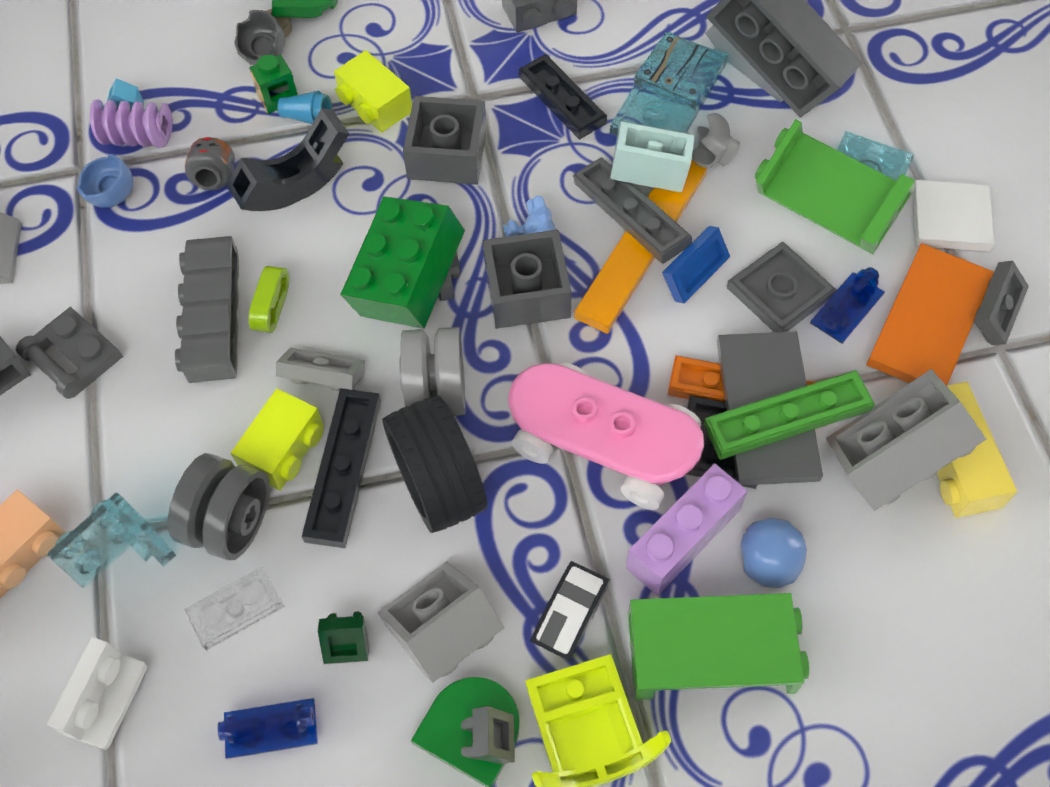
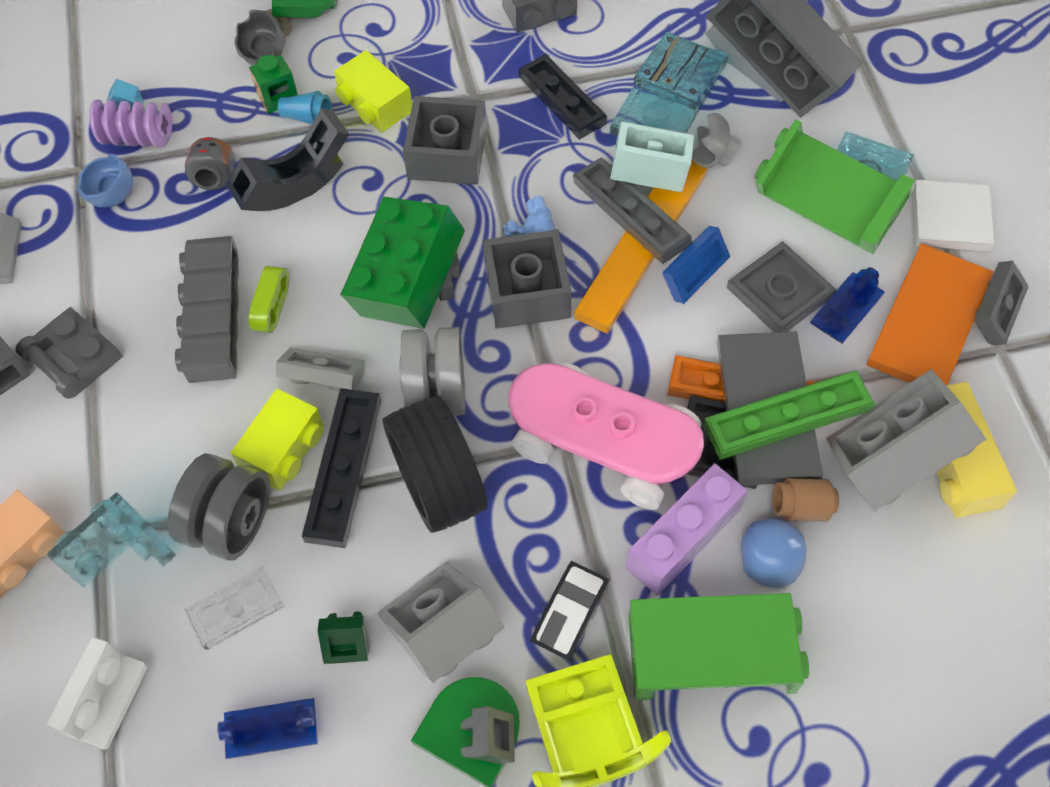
none -> medium nougat brick [772,478,839,522]

